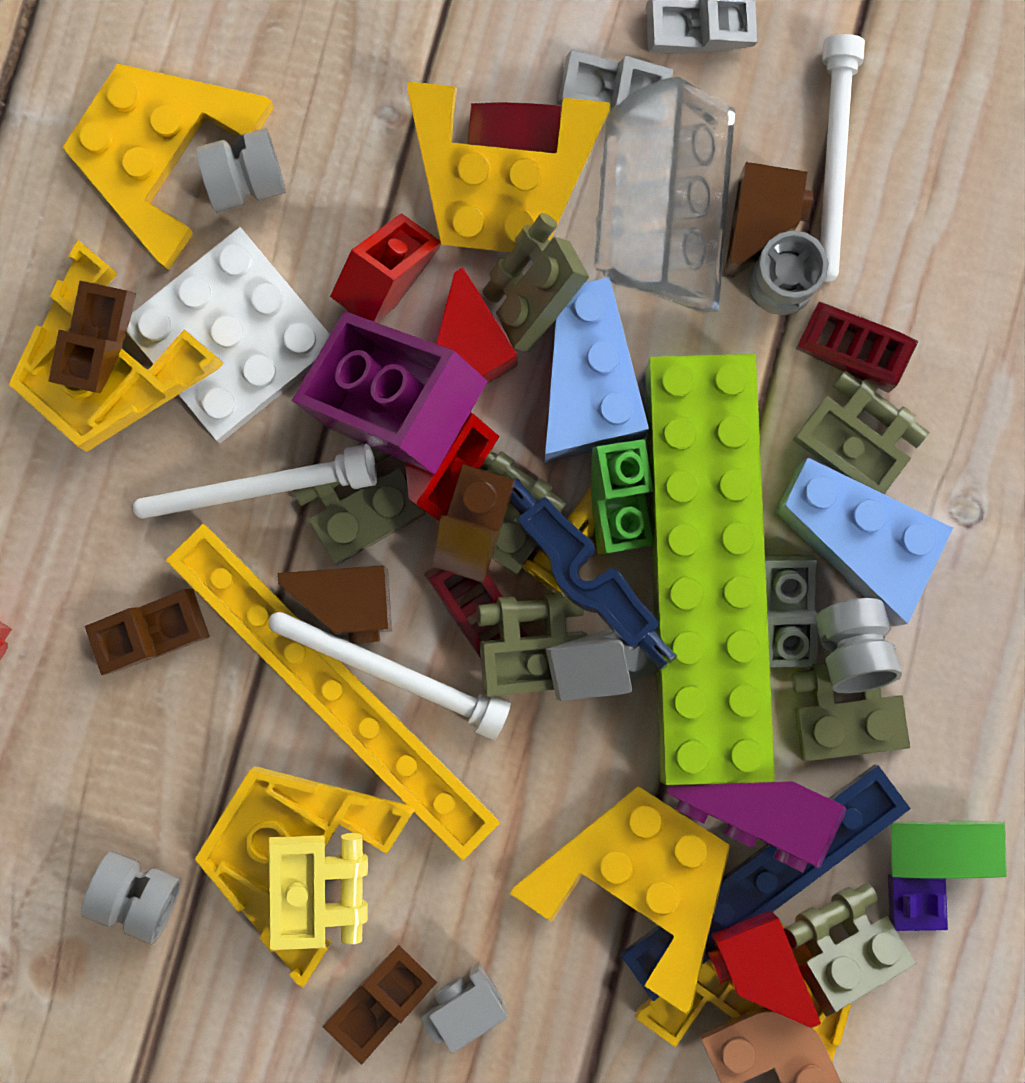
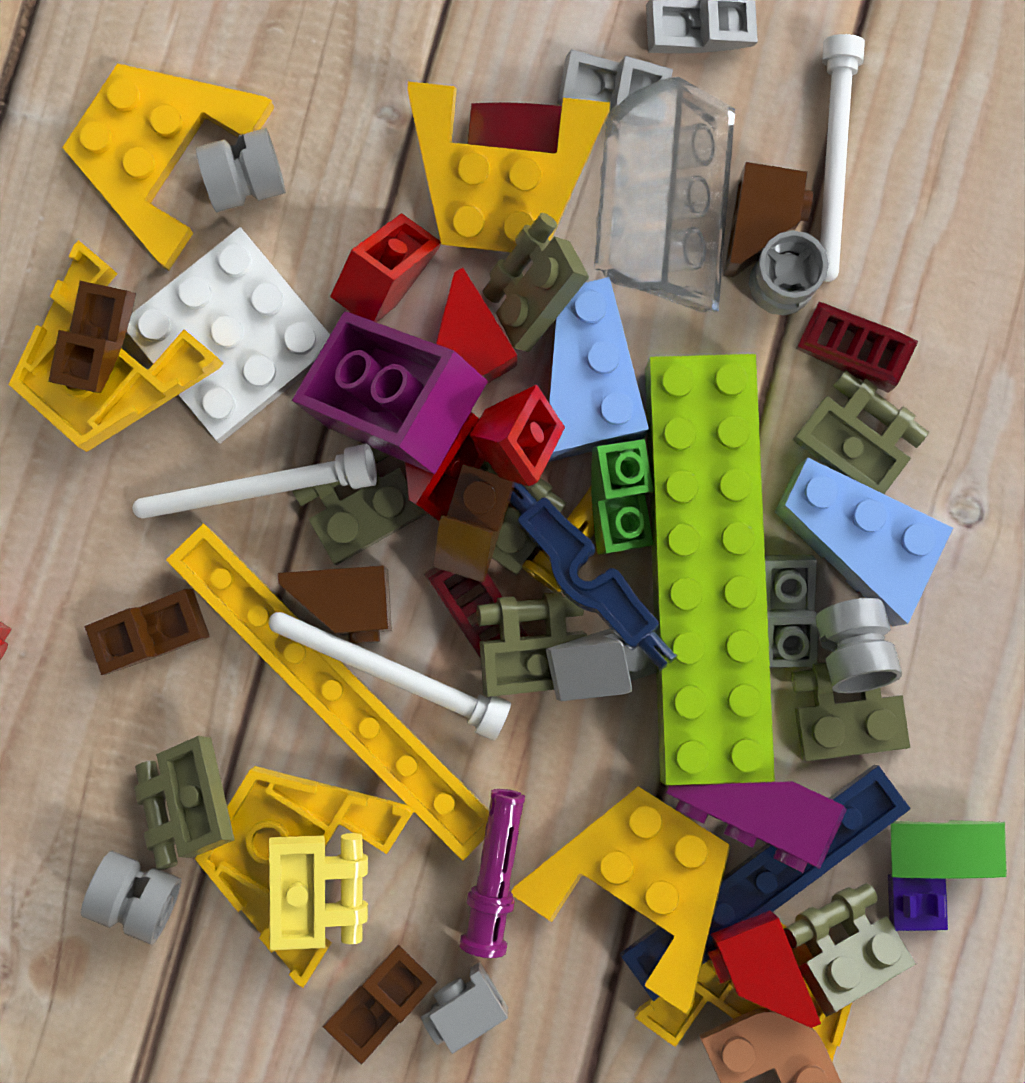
none -> olive plate [134,736,235,870]
none -> magenta pin [459,788,525,958]
none -> red slope [470,384,565,486]

